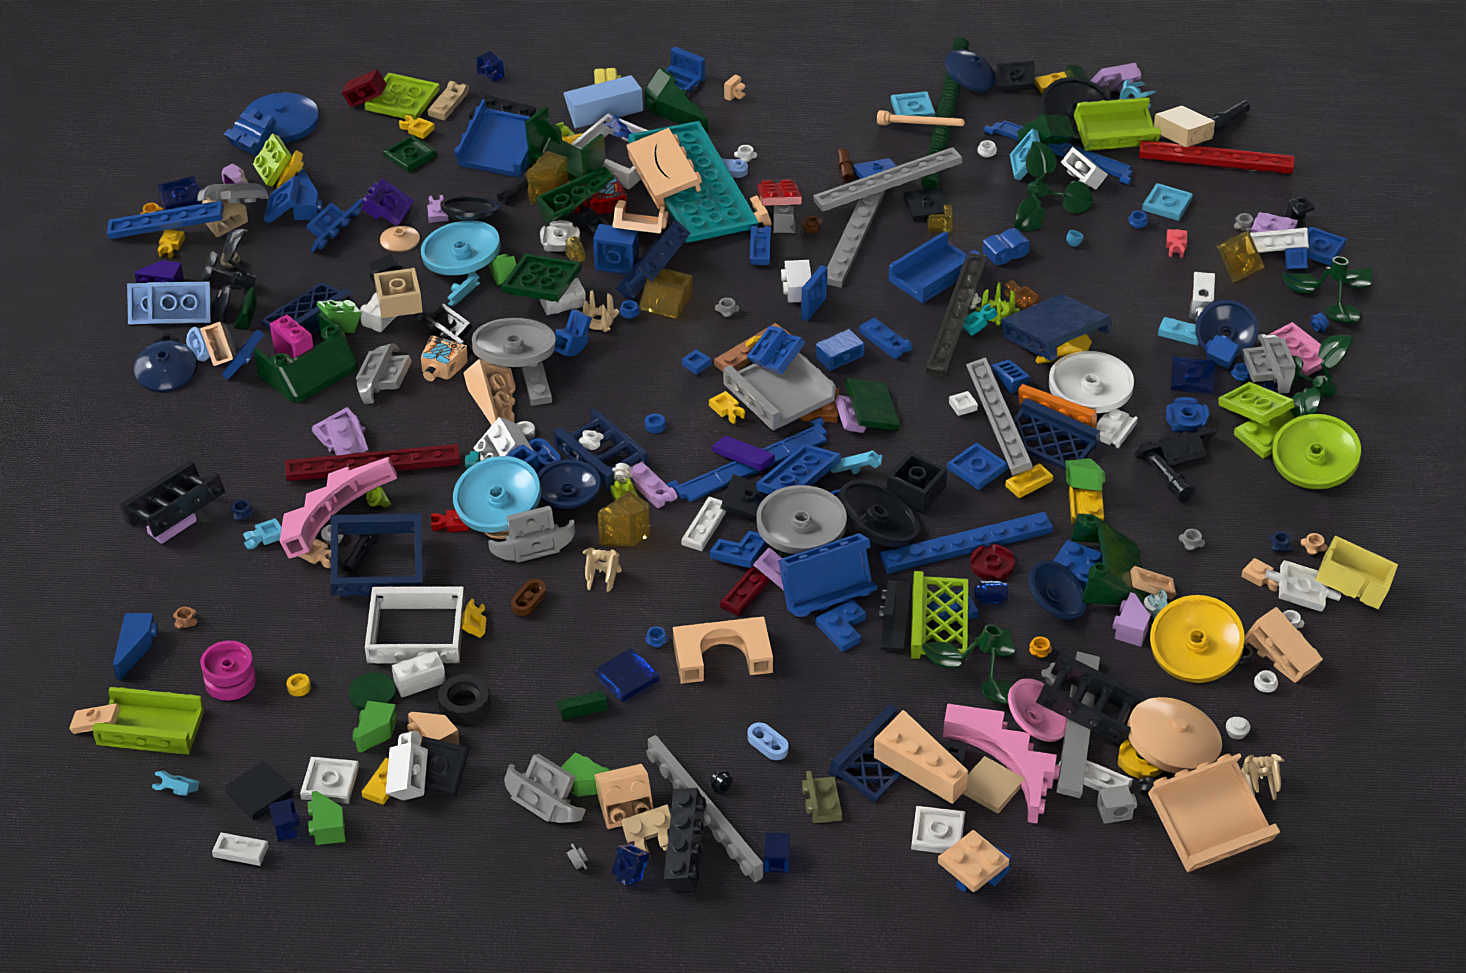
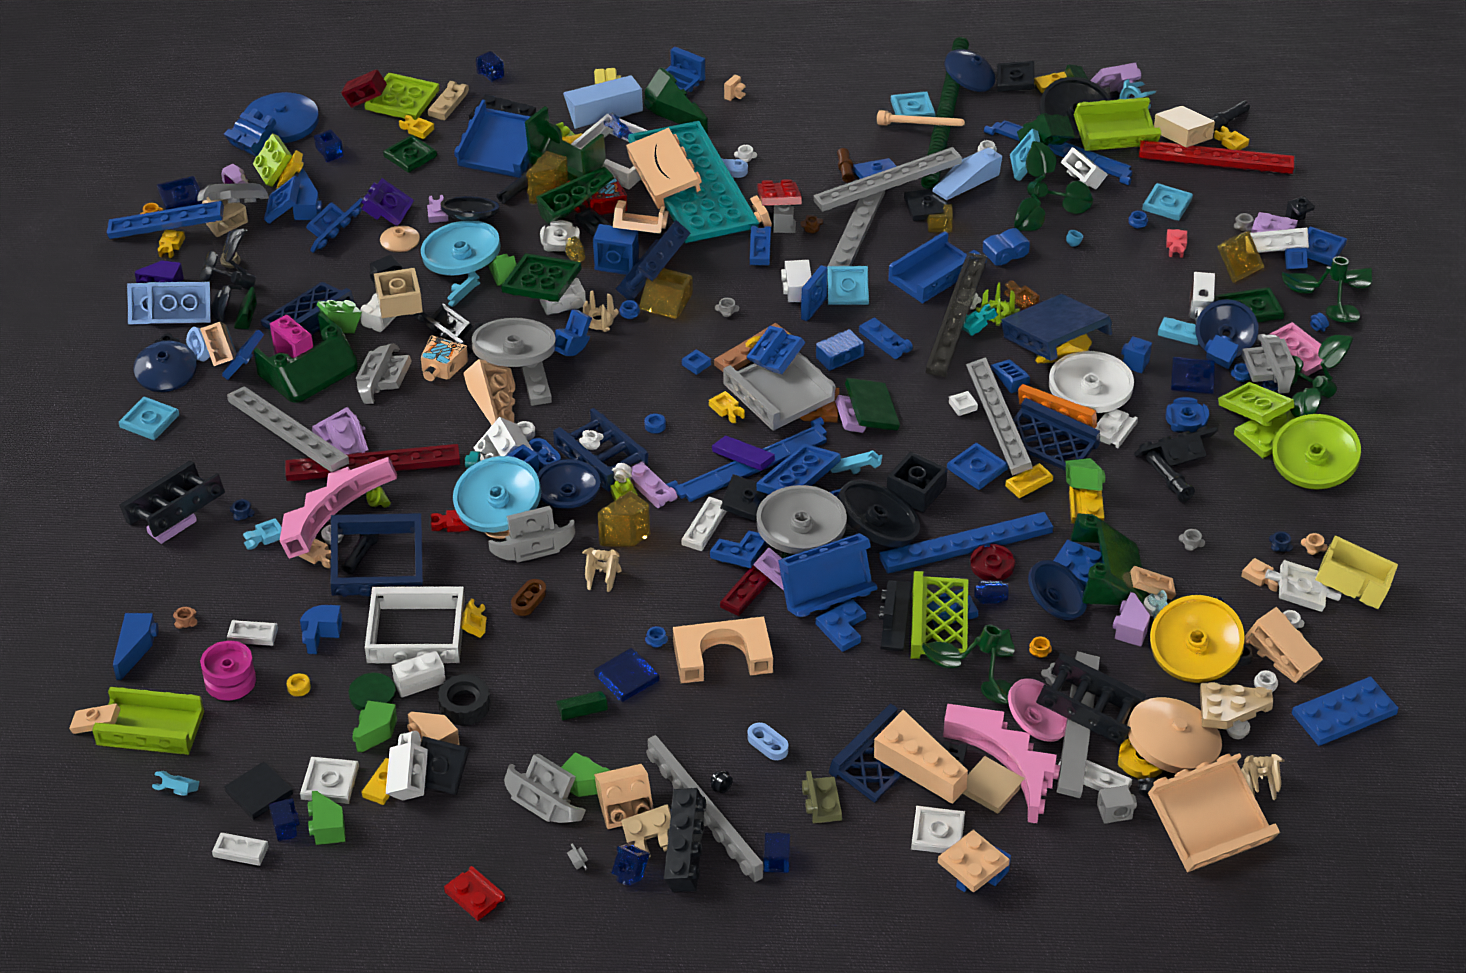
none -> medium azure tile [119,397,179,441]
none -> light grey plate [227,386,349,472]
none -> white plate [227,620,278,646]
none -> blue brick [300,605,343,654]
none -> clear blue brick [314,129,344,162]
none -> red plate [444,866,505,921]
none -> medium azure tile [827,266,869,305]
none -> light blue wedge [933,147,1002,200]
none -> blue brick [1121,336,1152,373]
none -> tan plate [1200,682,1273,729]
none -> yellow plate [1214,126,1249,150]
none -> dark green tile [1214,287,1284,322]
none -> blue plate [1292,676,1399,746]

